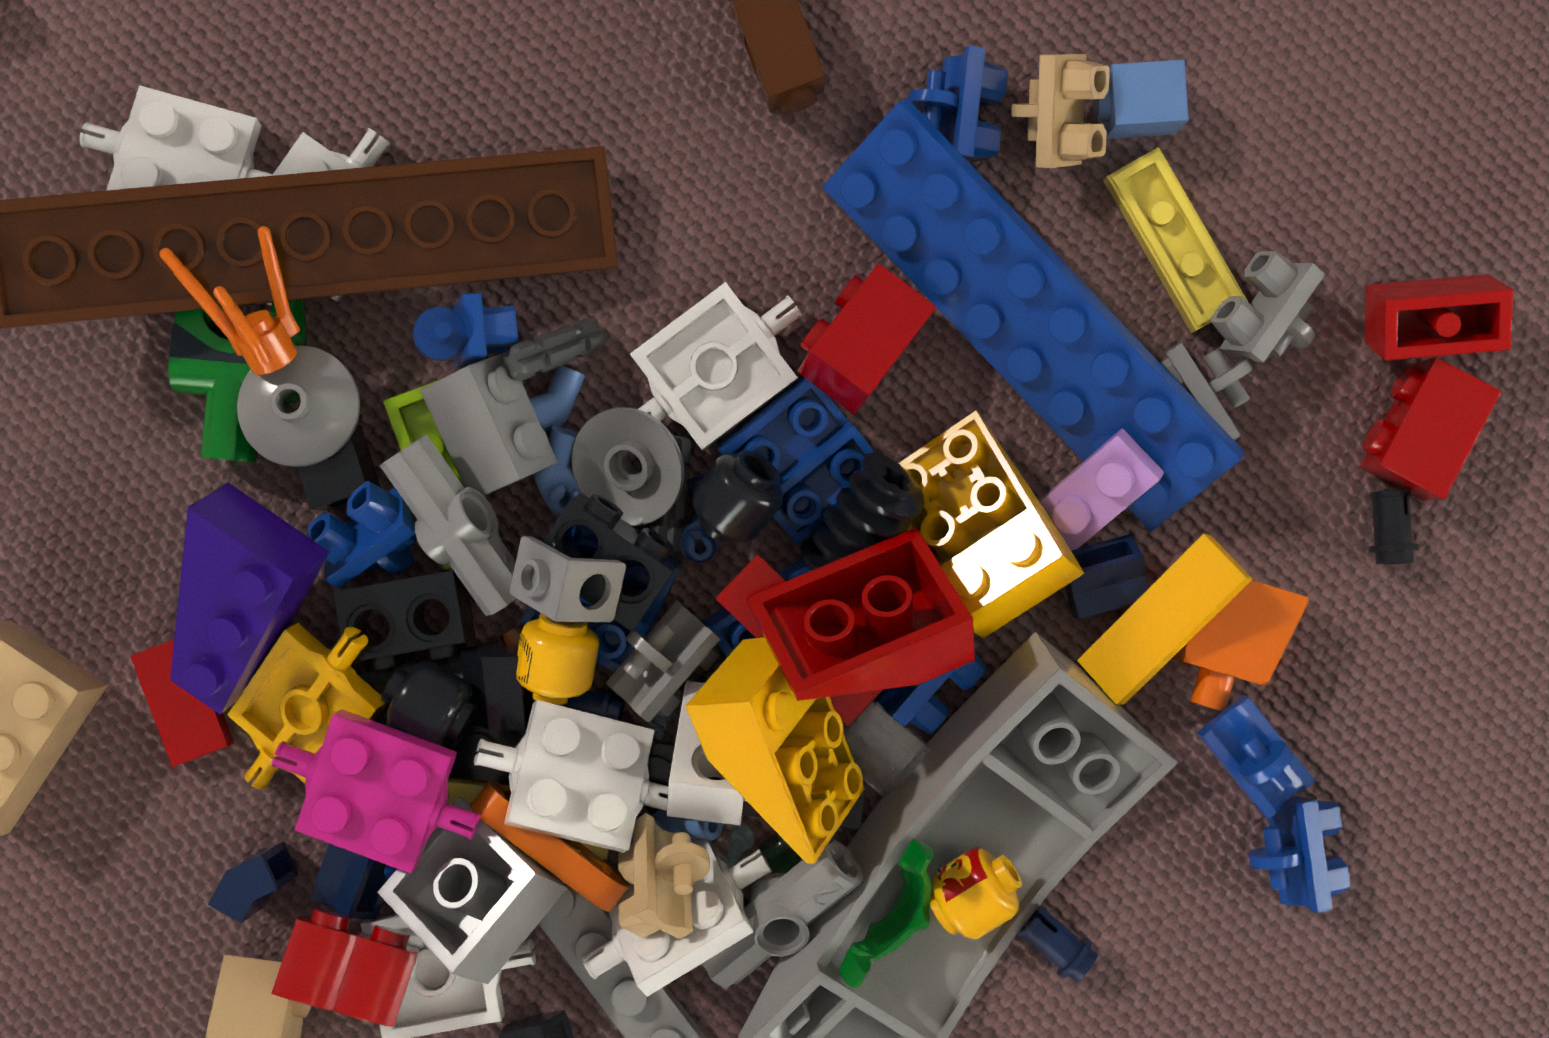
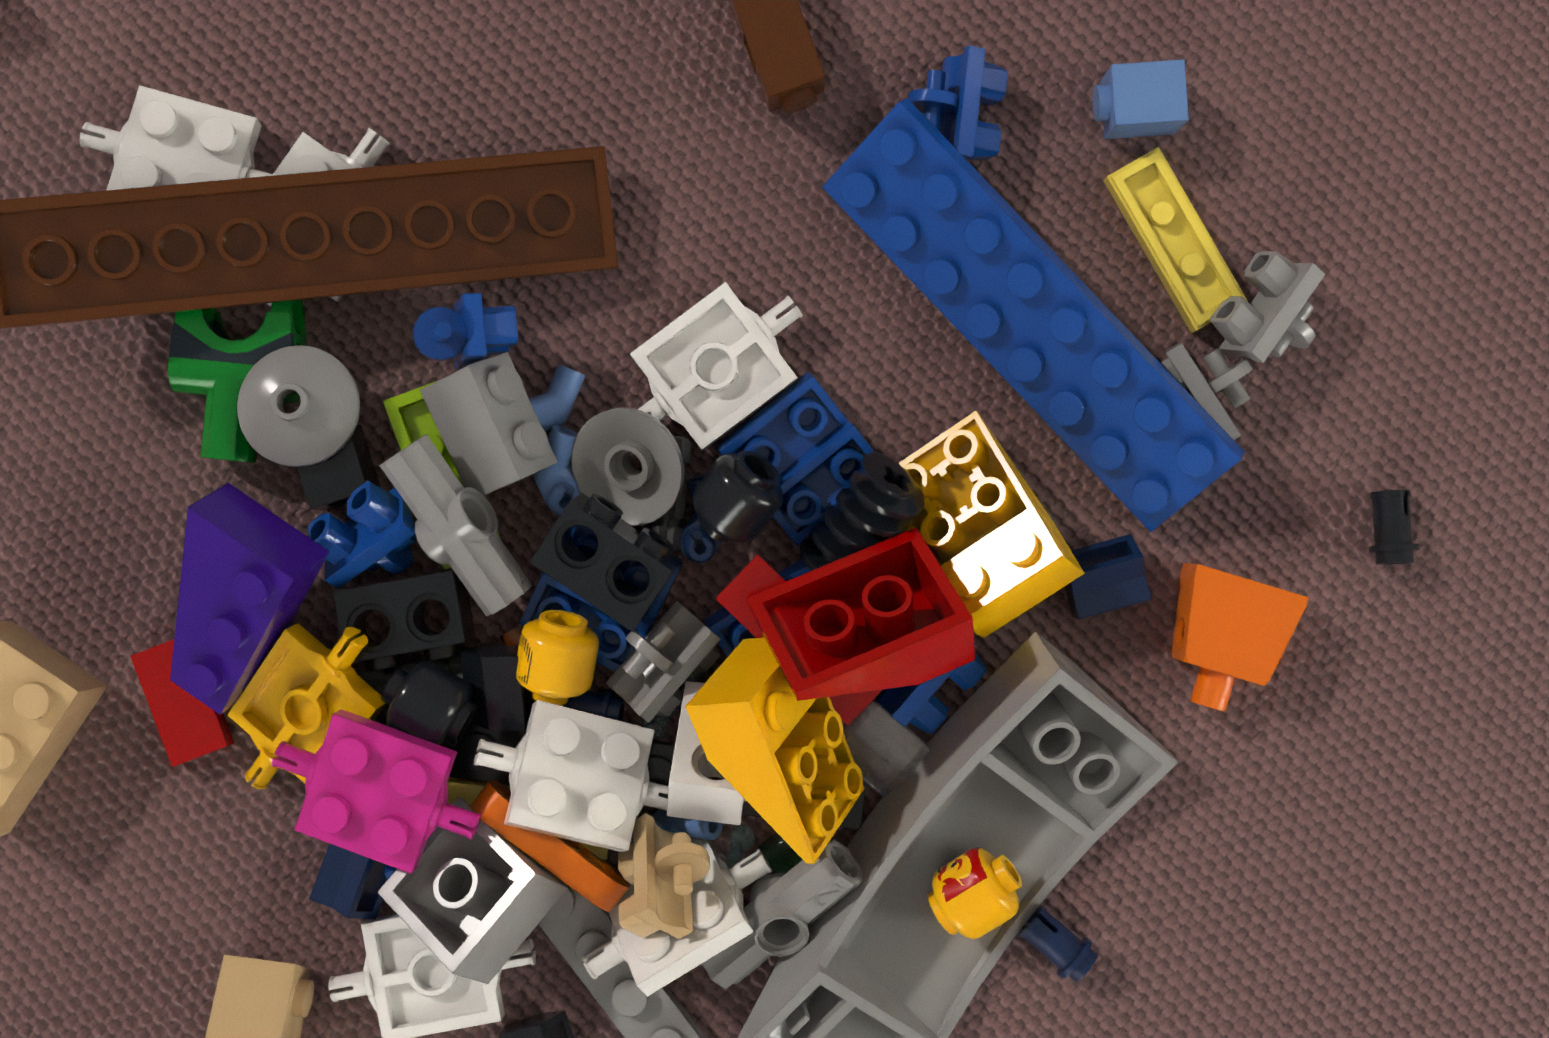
orange plant [159,226,300,375] -> none
dark blue piece [208,841,299,923] -> none
red brick [271,908,419,1027] -> none
dark grey axle [502,318,606,381] -> none
light grey bracket [510,536,626,622] -> none
red brick [797,263,936,415] -> none
green helmet [838,839,934,989] -> none
tan hips [1011,54,1110,168] -> none
lavender plate [1039,428,1164,550] -> none
yellow tile [1077,533,1253,705] -> none
blue hips [1197,695,1315,820] -> none
blue hips [1248,796,1351,913] -> none
red brick [1359,357,1502,501] -> none
red brick [1364,274,1514,360] -> none

